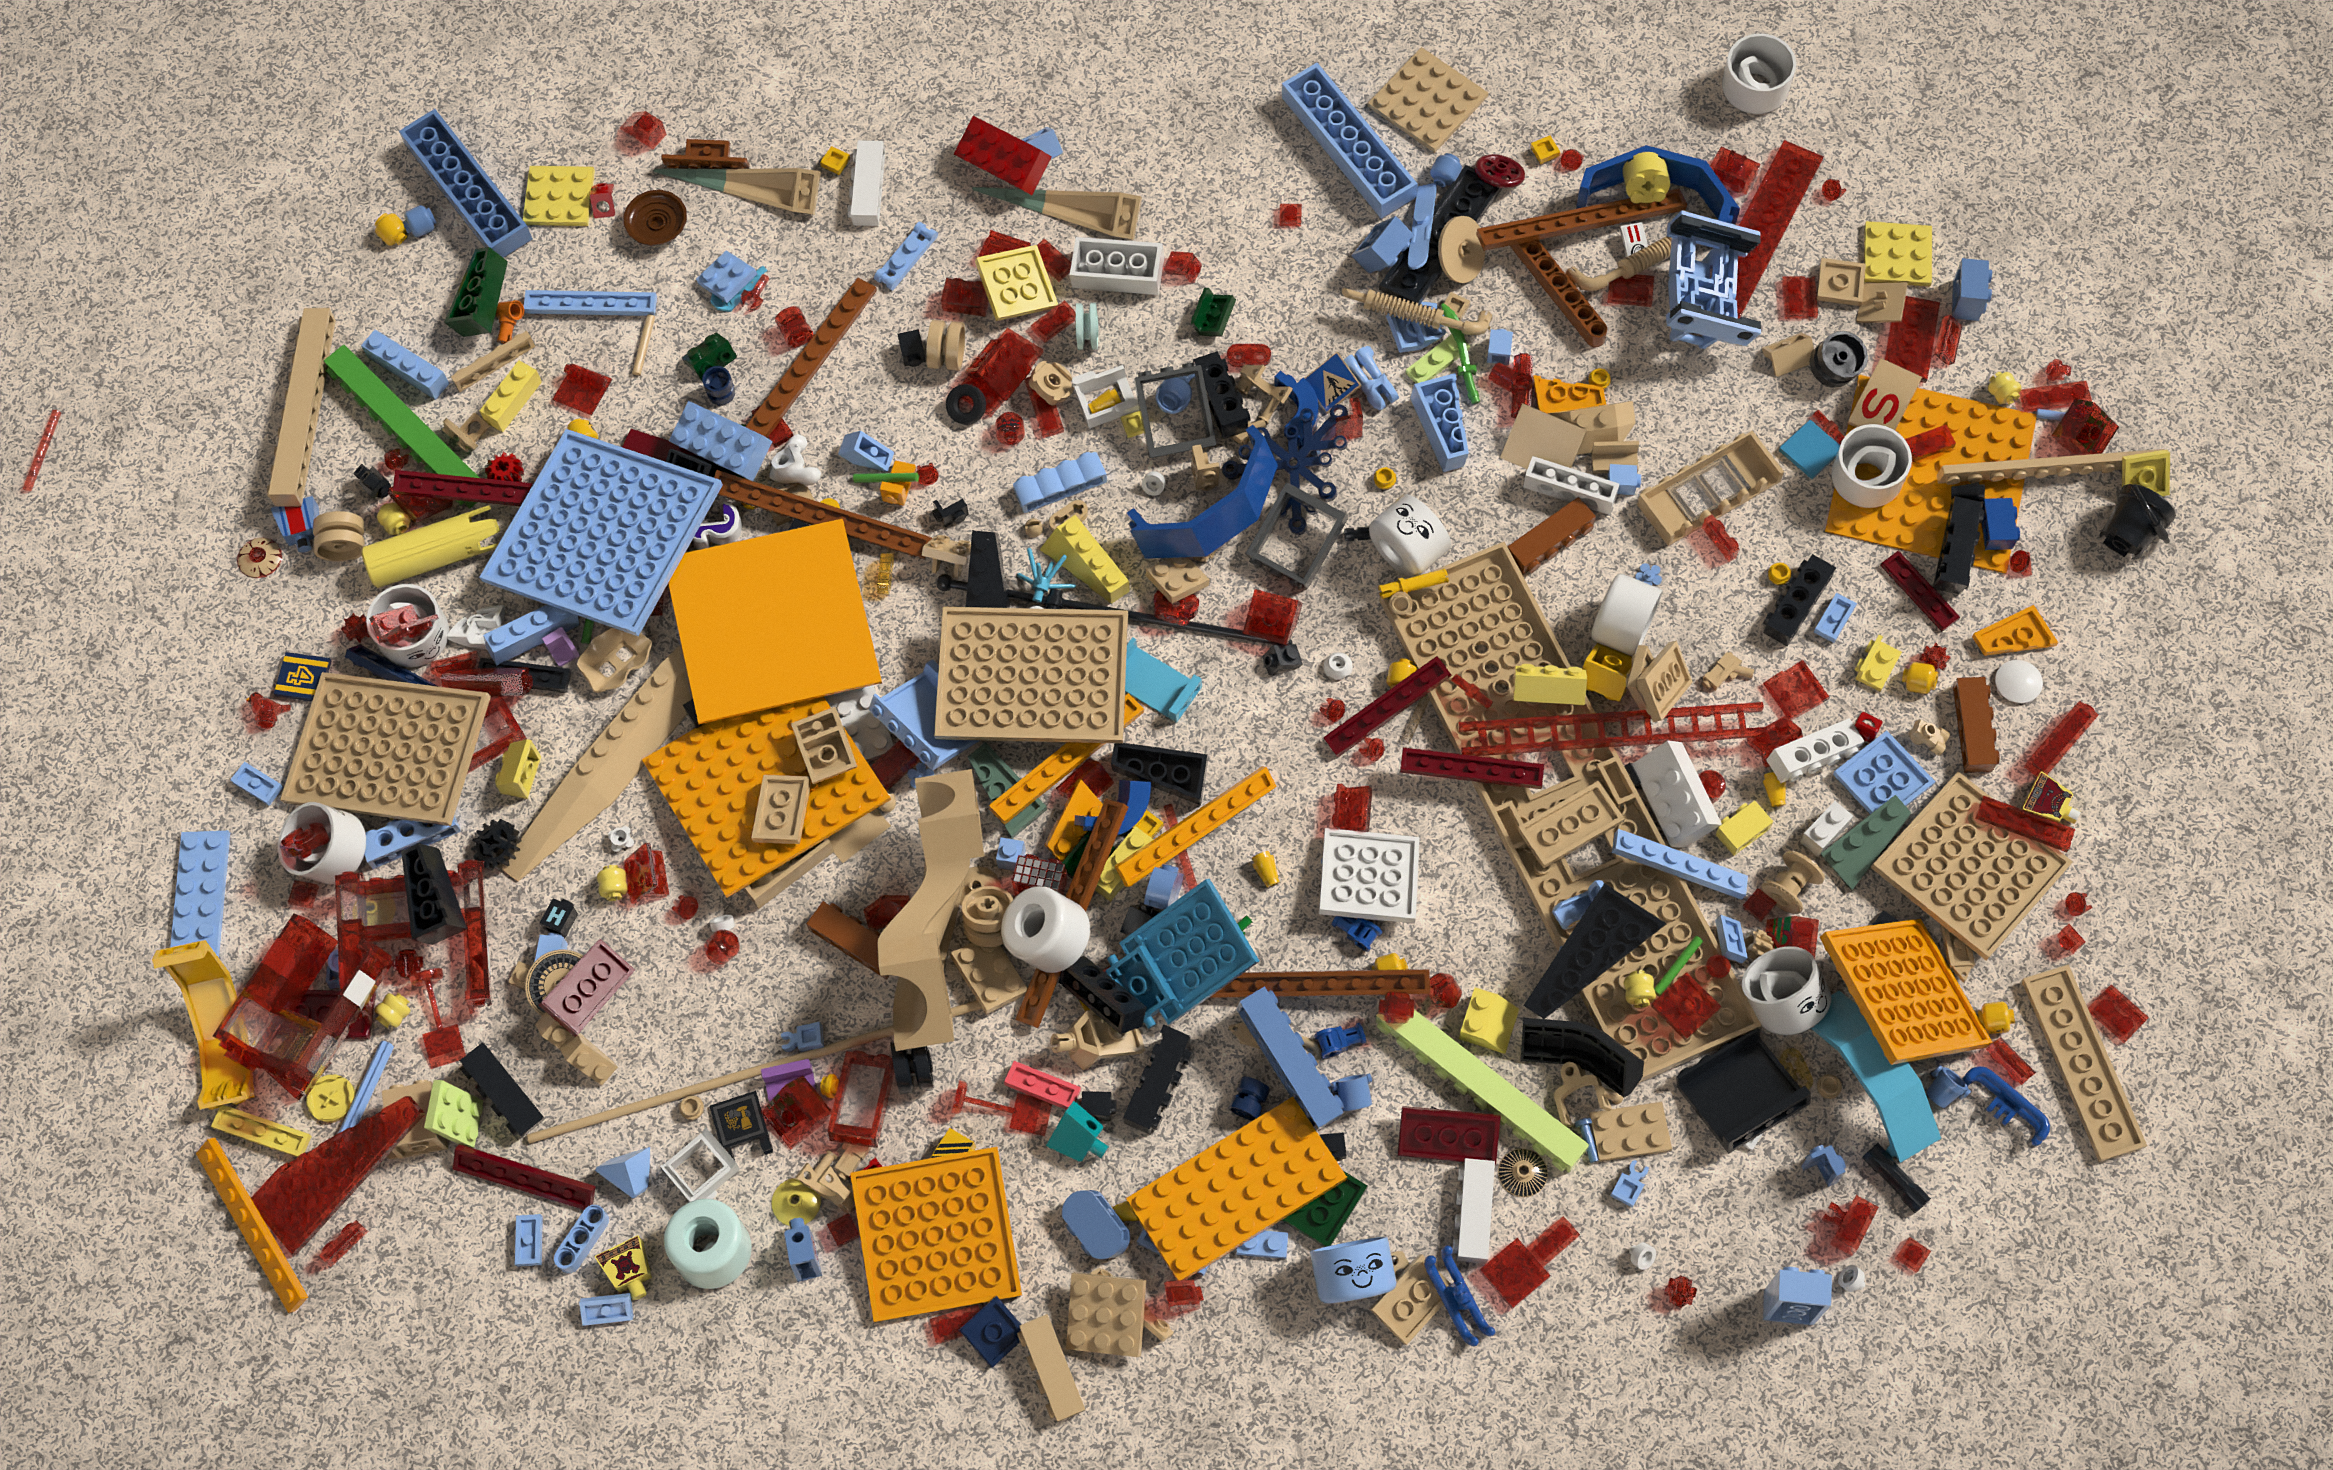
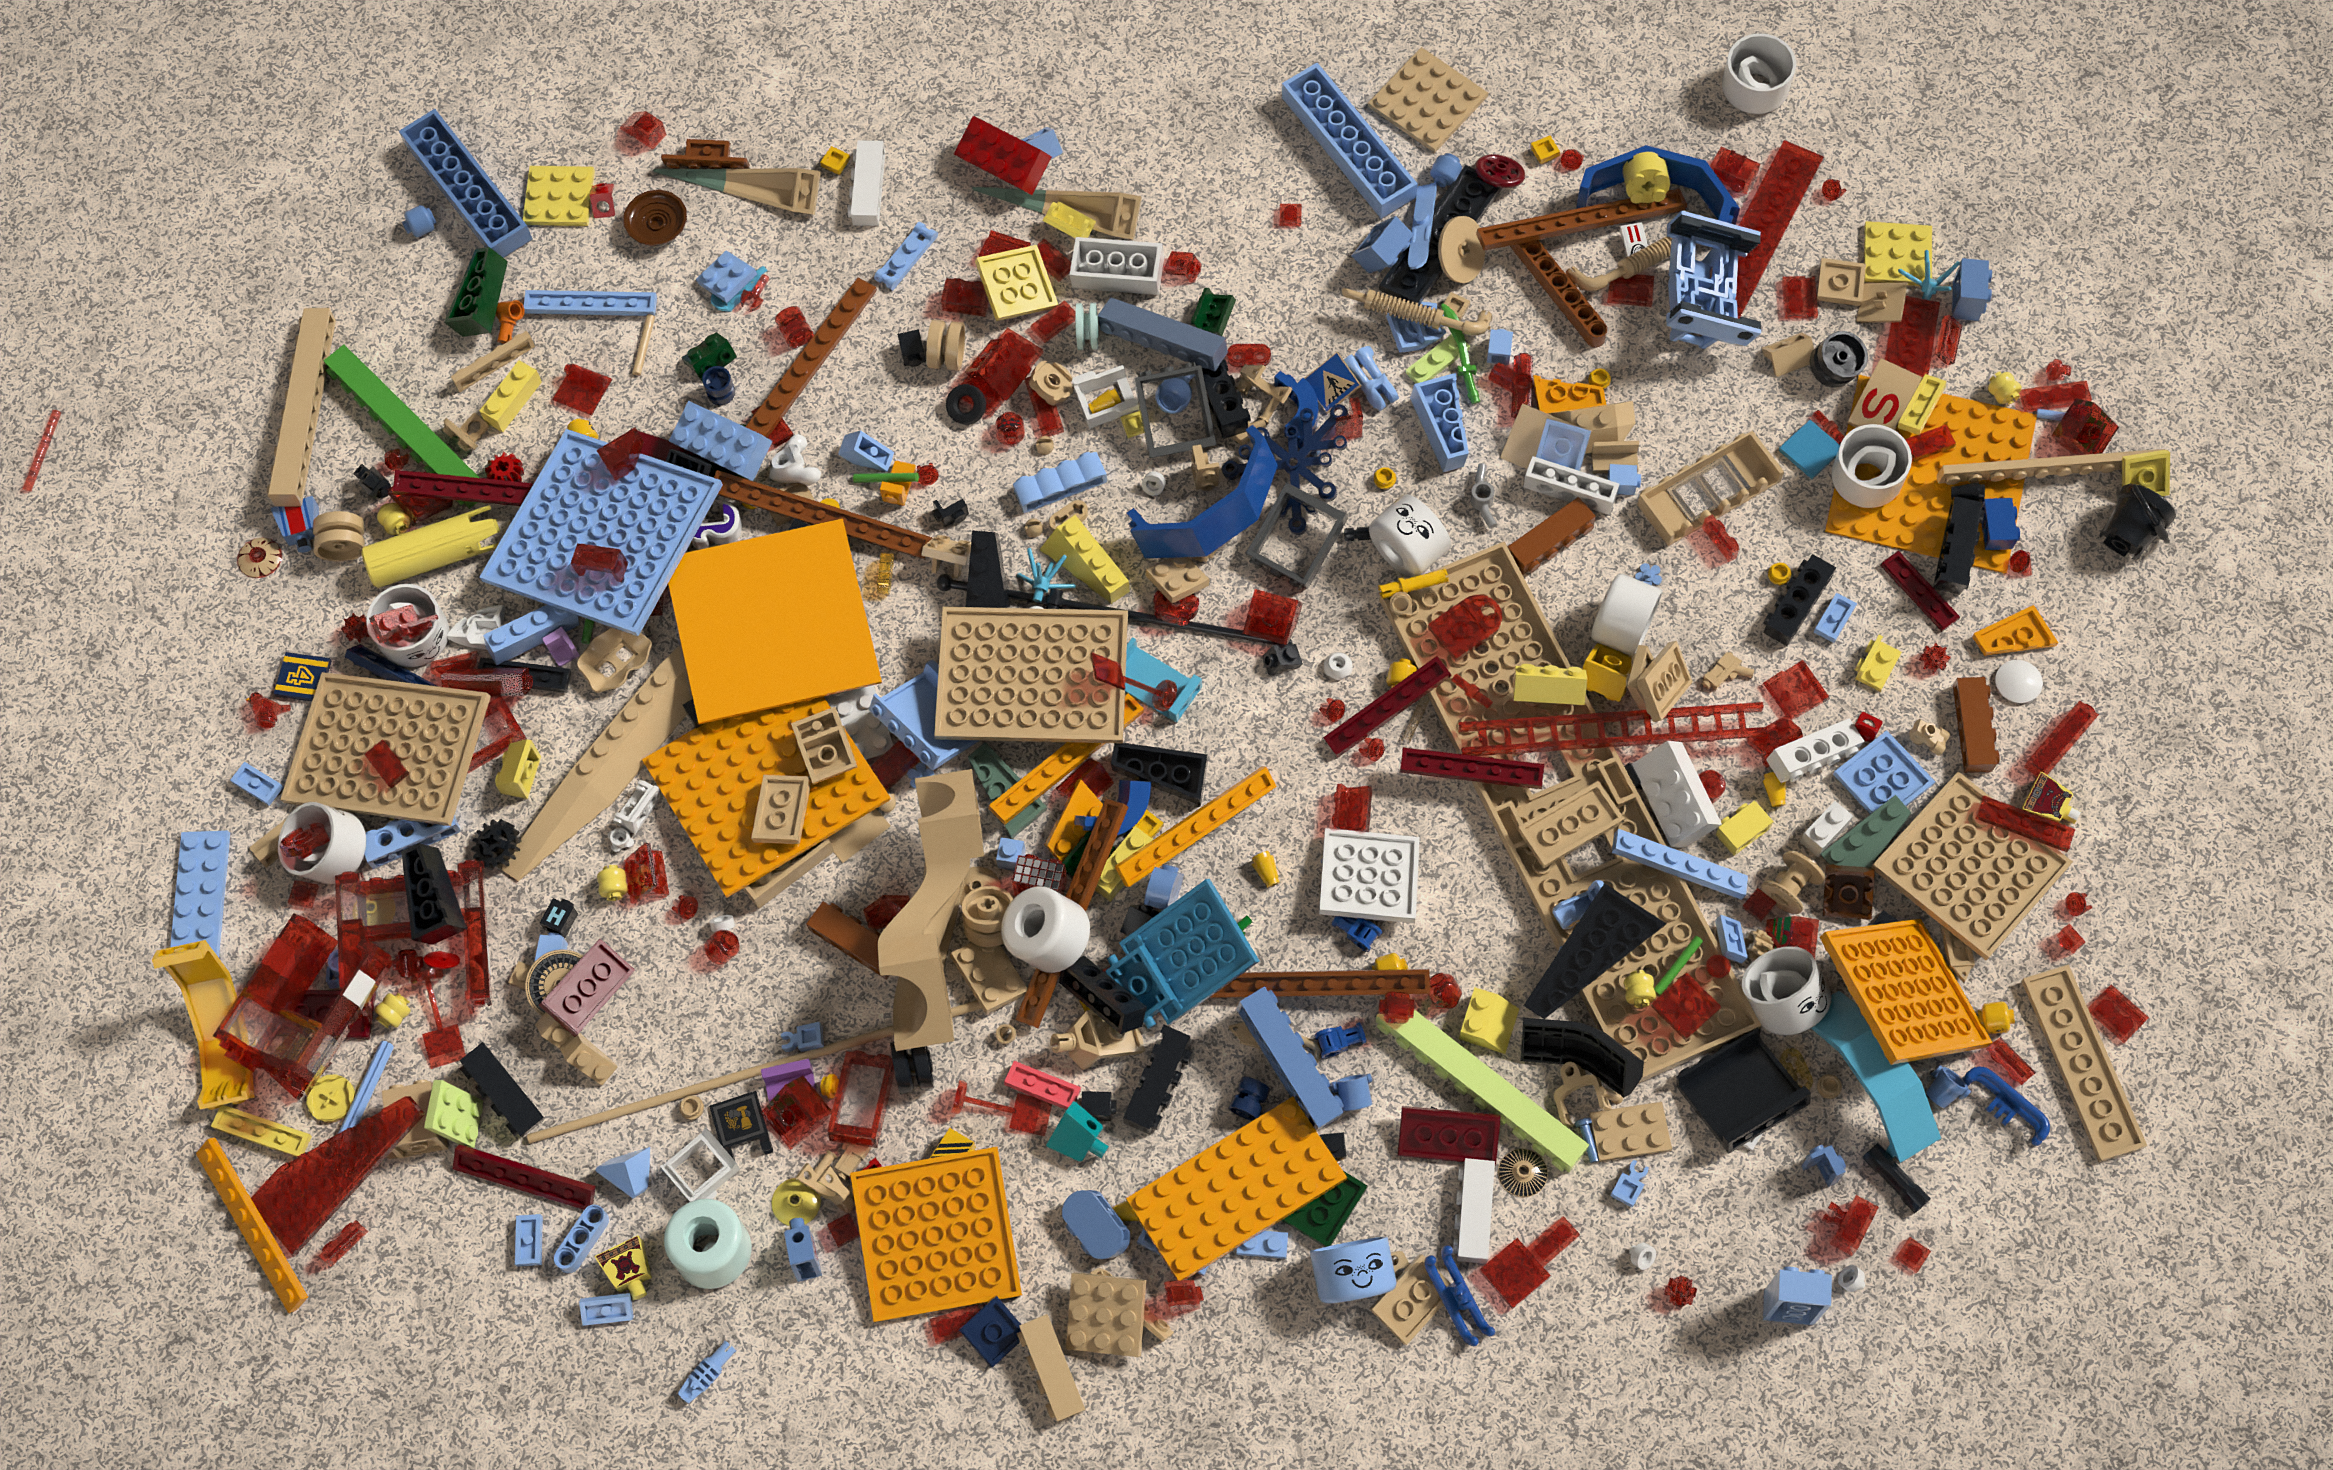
light blue brick [361,330,449,400] -> none
yellow head [374,213,407,246] -> none
clear red bar [1163,804,1198,891] -> none
yellow head [1902,662,1938,694] -> none
none -> tan panel [250,819,286,868]
none -> clear red tile [364,739,410,789]
none -> red piece [424,951,460,969]
none -> clear red panel [571,543,628,582]
none -> clear red slope [596,427,644,481]
none -> white hinge [613,780,661,834]
none -> light blue hinge [678,1340,736,1404]
none -> tan hinge [996,1024,1017,1044]
none -> tan hinge [1036,436,1054,455]
none -> light yellow hinge [1042,201,1096,238]
none -> clear red piece [1090,652,1177,712]
none -> sand blue brick [1098,297,1228,371]
none -> clear red tile [1427,595,1502,662]
none -> light grey piece [1470,463,1497,529]
none -> light blue plate [1536,419,1591,471]
none -> reddish brown slope [1822,864,1875,920]
none -> medium azure plant [1898,250,1960,304]
none -> light yellow plate [1898,374,1947,435]

